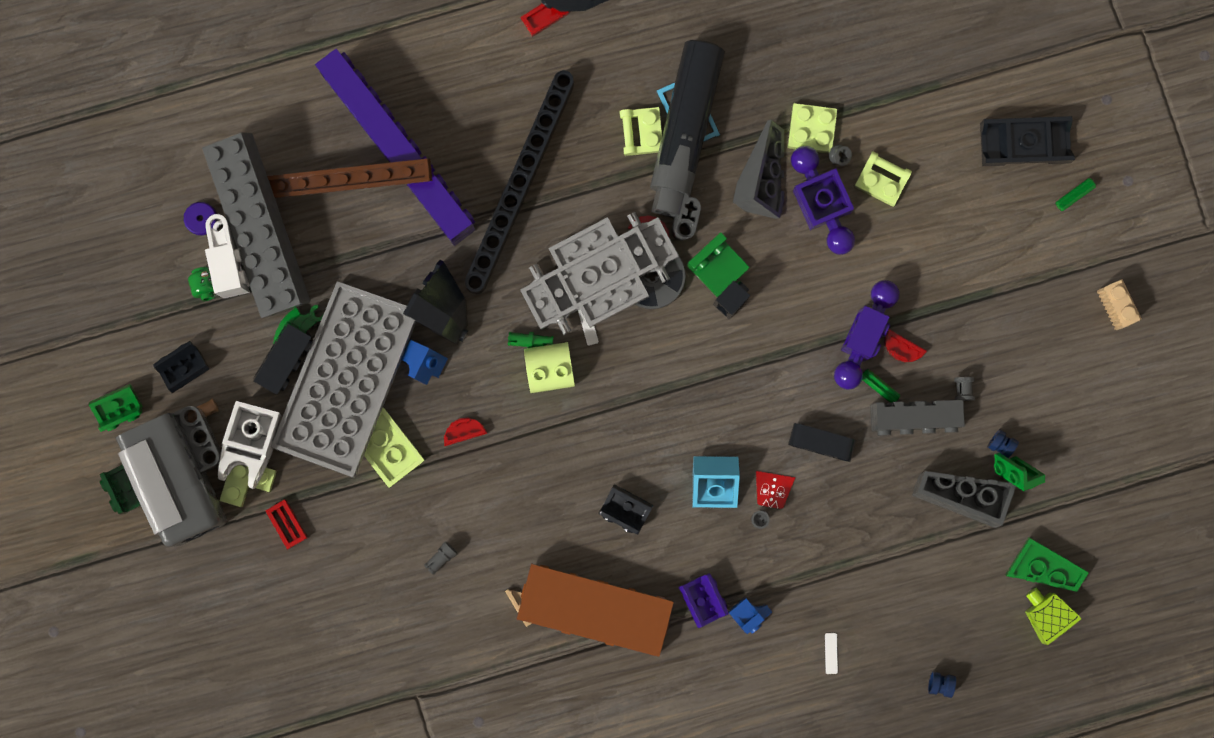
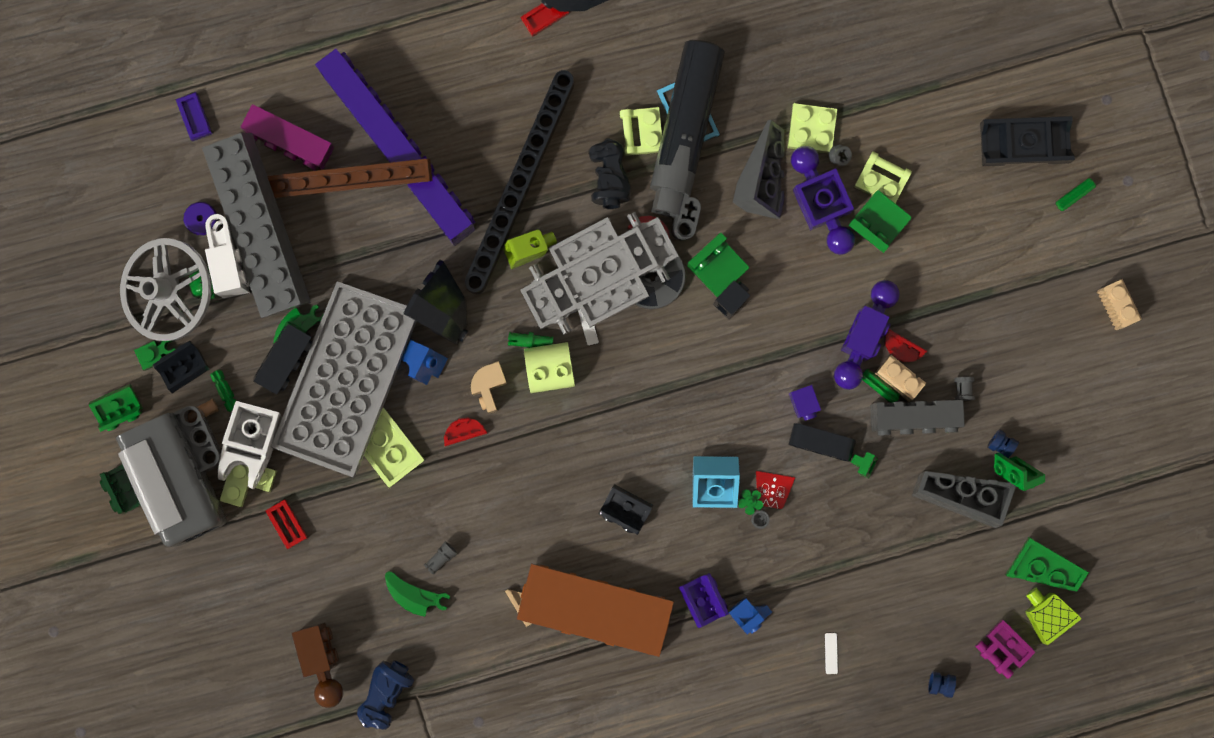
none -> light grey wheel [120,238,211,341]
none -> green plate [134,341,176,371]
none -> dark purple tile [176,92,213,142]
none -> green axle [210,370,237,412]
none -> magenta brick [240,104,334,171]
none -> reddish brown brick [292,623,343,708]
none -> dark blue animal [357,660,415,730]
none -> green piece [385,571,450,617]
none -> tan brick [471,361,507,414]
none -> lime torso [503,230,557,269]
none -> black animal [588,138,631,209]
none -> green plant [738,489,763,515]
none -> dark purple brick [789,385,821,421]
none -> green bracket [849,190,911,253]
none -> green tile [851,452,878,479]
none -> tan brick [874,355,926,402]
none -> magenta plate [975,619,1035,679]

